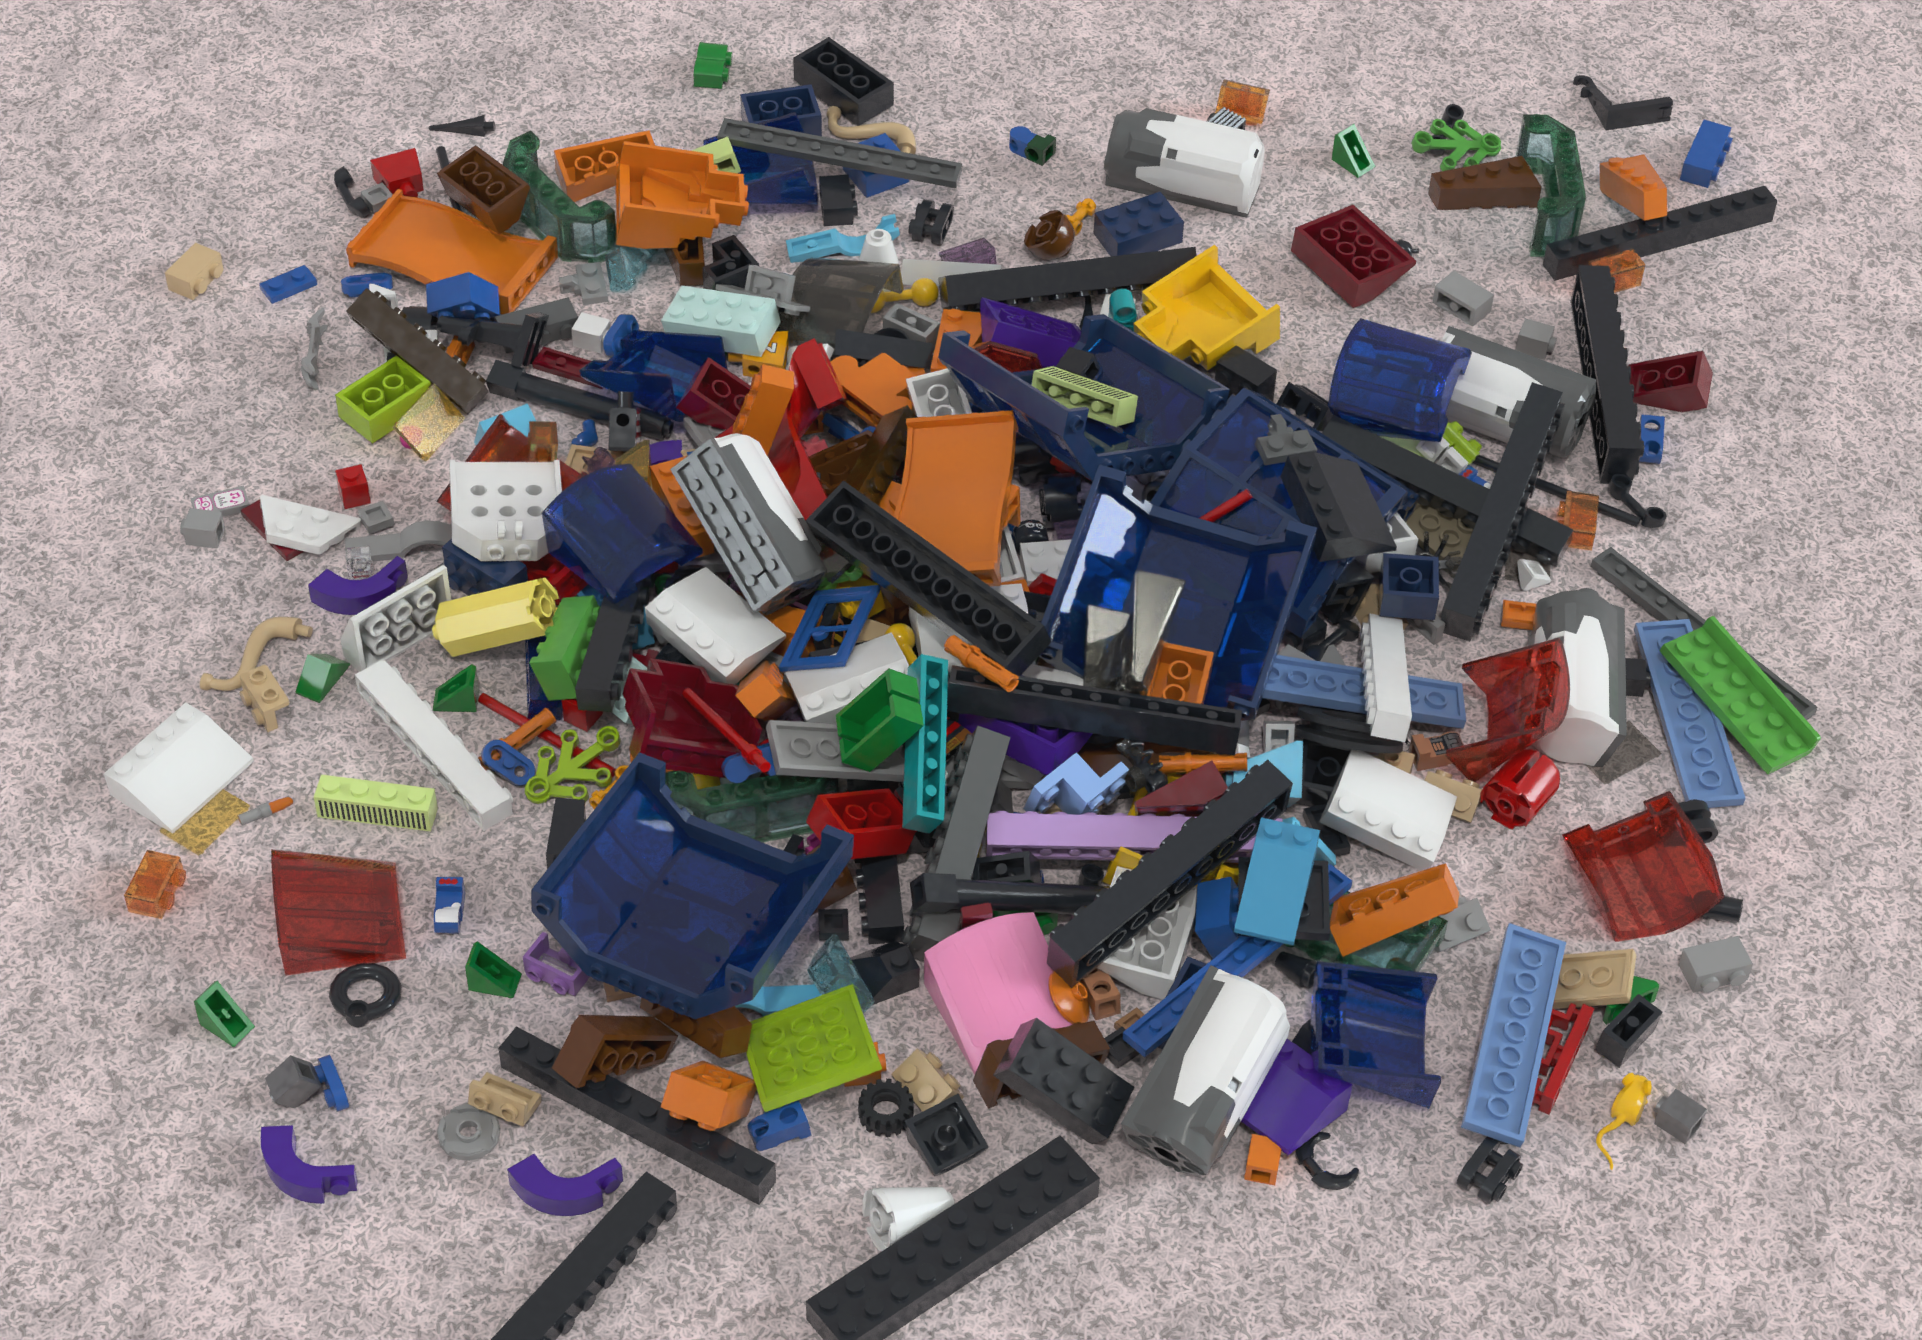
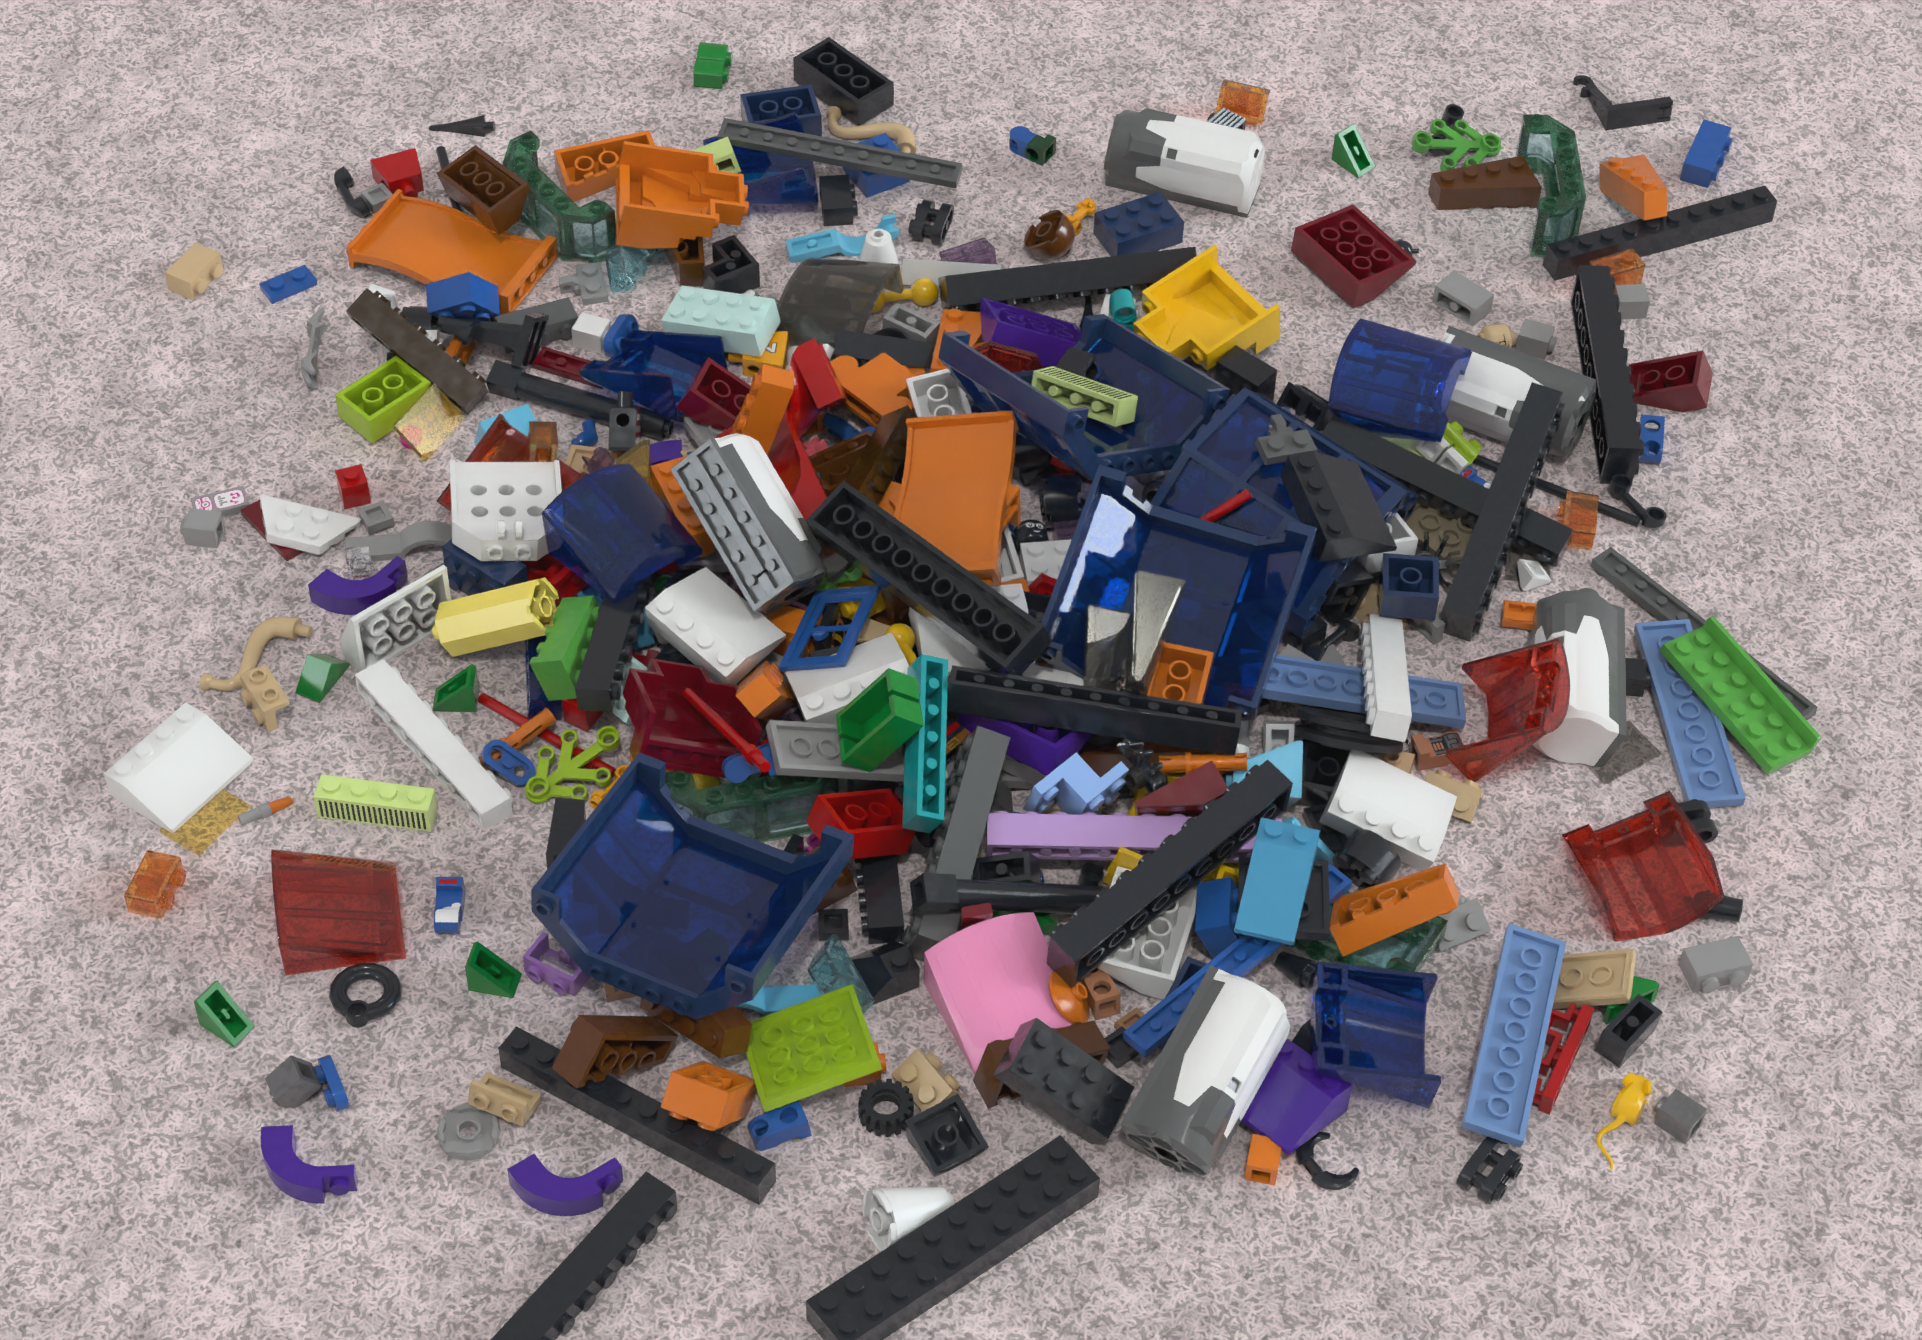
blue plate [341,273,393,297] -> none
light grey bracket [716,265,810,316] -> none
orange pin [944,635,1019,692] -> none
red cylinder [1480,748,1560,830] -> none
none -> black brick [1333,829,1401,890]
none -> tan head [1477,323,1516,349]
none -> light grey brick [1614,284,1650,319]

